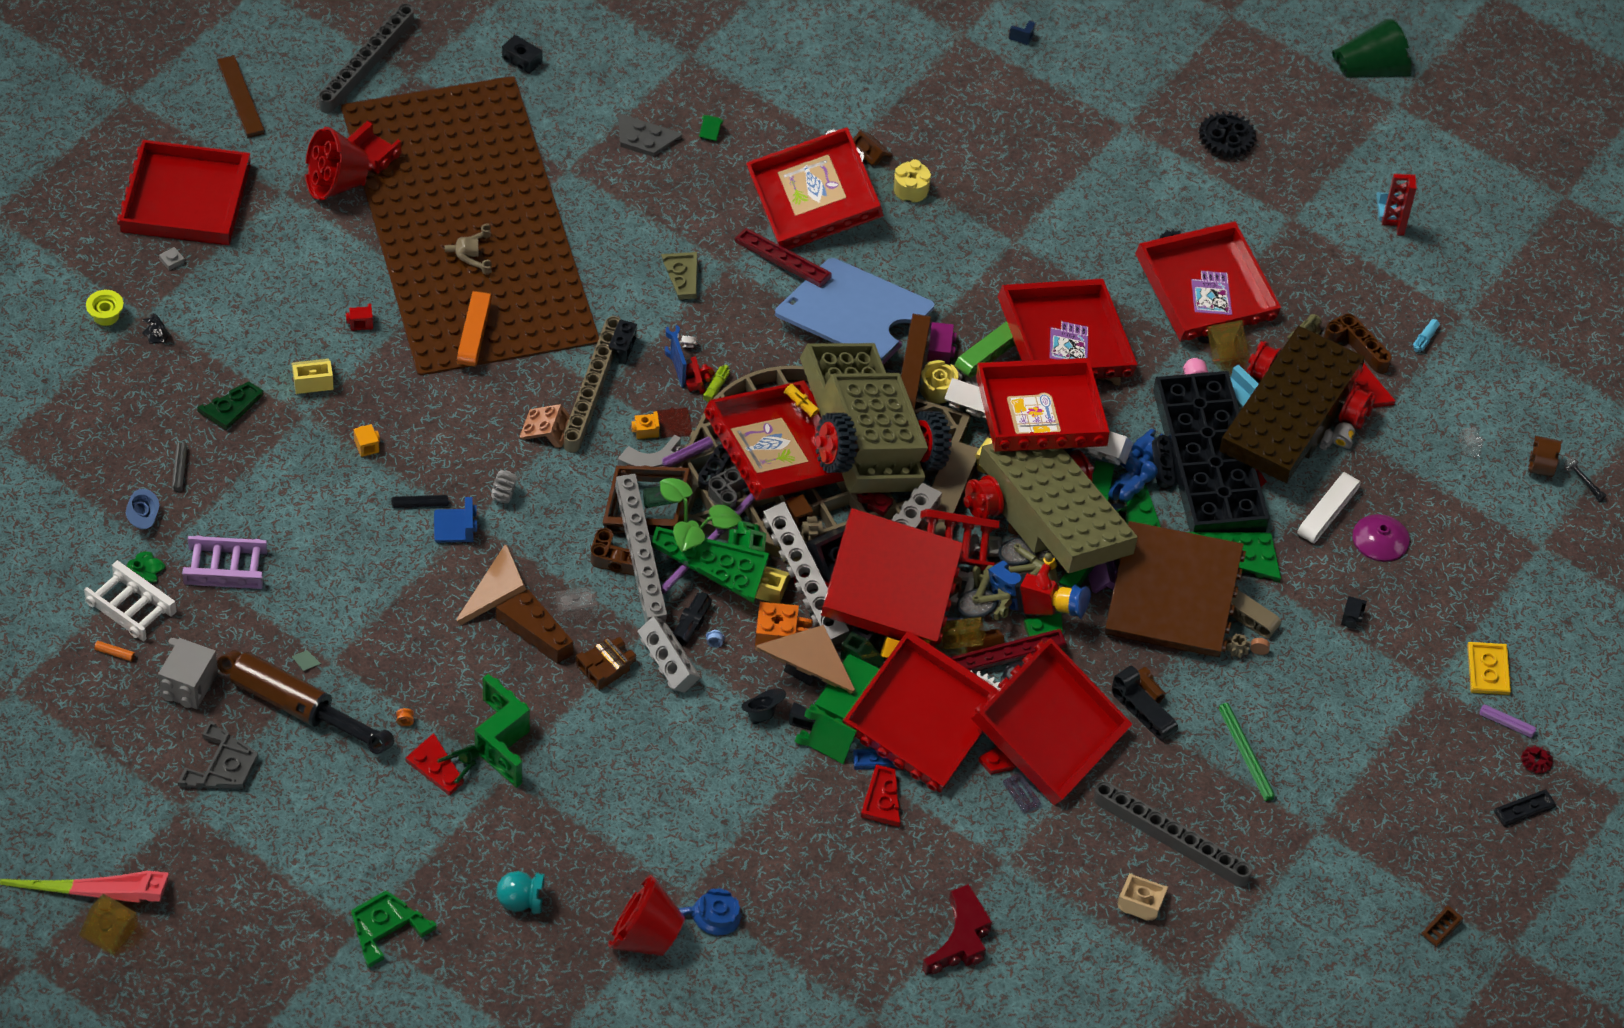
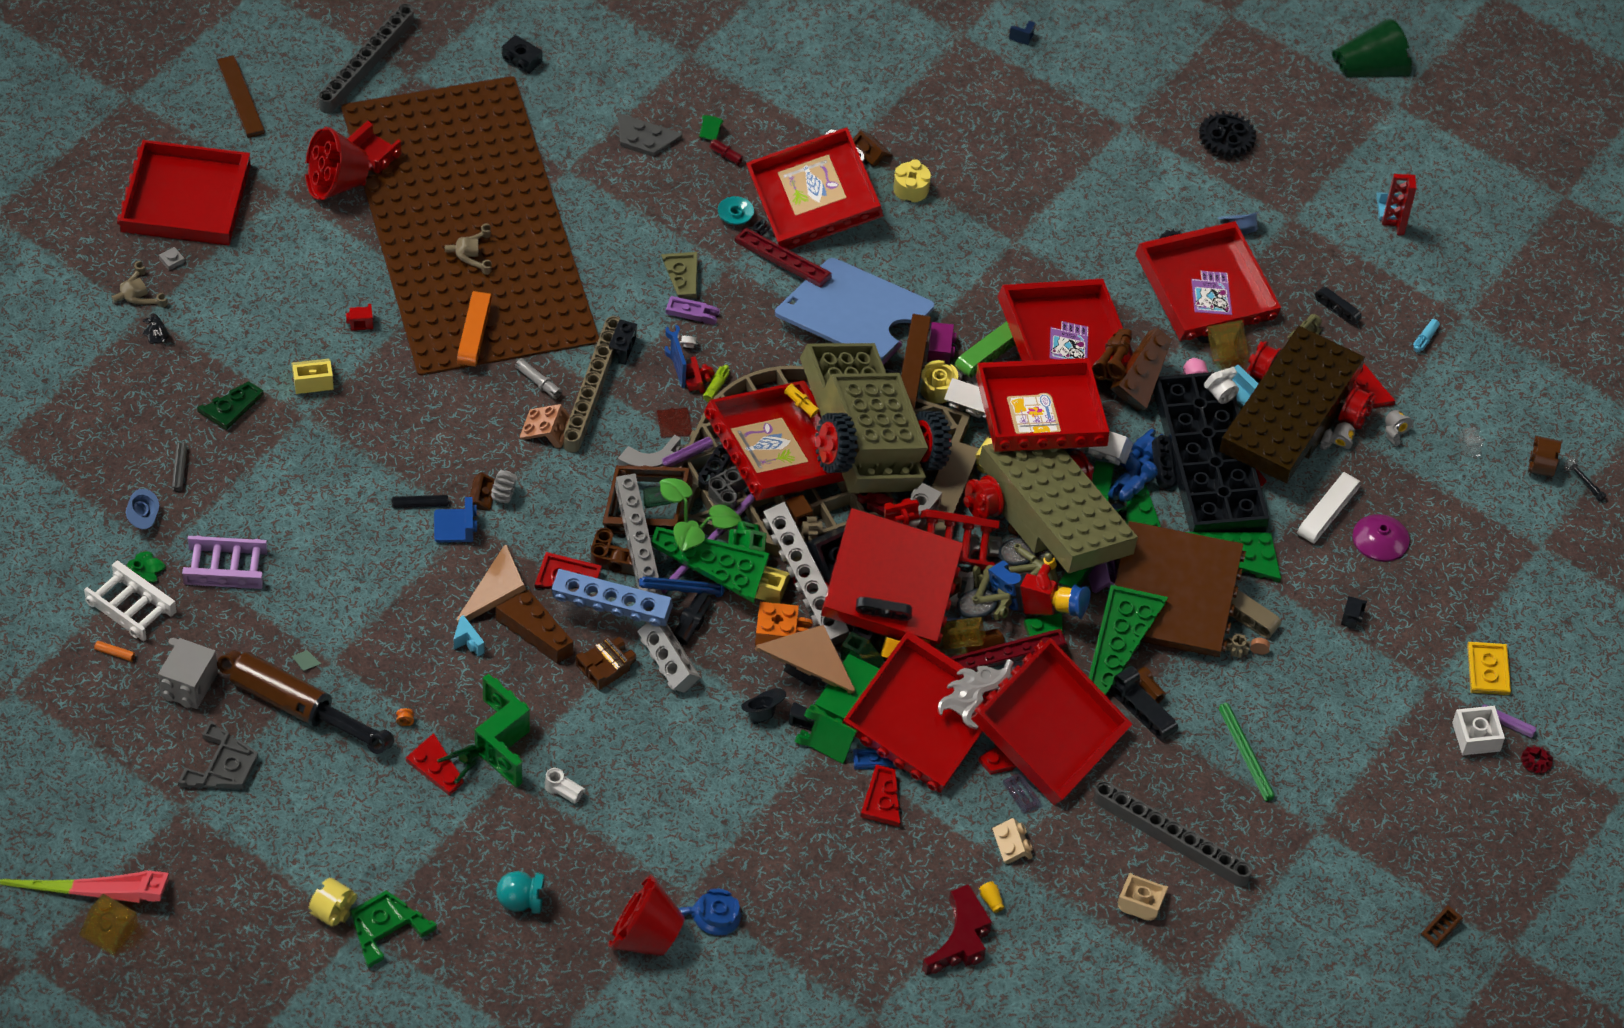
neon yellow piece [86,290,124,326] -> none
light orange brick [353,424,380,457] -> none
light orange brick [631,411,660,439] -> none
light blue plate [706,630,725,647] -> none
reddish brown beam [1324,313,1392,374] -> none
black tile [1494,789,1556,827] -> none
none -> dark tan piece [111,261,168,307]
none -> light yellow brick [309,878,358,926]
none -> medium azure slope [454,615,485,656]
none -> reddish brown slope [470,472,495,511]
none -> light grey pin [515,358,562,399]
none -> red wing [534,552,602,588]
none -> white piece [545,768,585,804]
none -> medium blue brick [551,569,673,626]
none -> blue axle [639,577,724,597]
none -> medium lavender hinge [666,296,720,325]
none -> dark red axle [709,139,744,166]
none -> teal dish [718,196,754,225]
none -> black bush [752,219,771,236]
none -> black beam [855,597,913,621]
none -> red hips [884,498,920,525]
none -> light grey piece [938,660,1014,730]
none -> yellow cone [979,881,1005,913]
none -> tan bracket [992,818,1033,864]
none -> green wing [1089,585,1168,696]
none -> reddish brown piece [1092,329,1132,380]
none -> reddish brown wedge [1110,328,1172,411]
none -> white piece [1204,367,1239,404]
none -> medium blue piece [1218,211,1261,234]
none -> black beam [1315,287,1362,325]
none -> light grey piece [1385,410,1413,446]
none -> white brick [1452,706,1505,755]

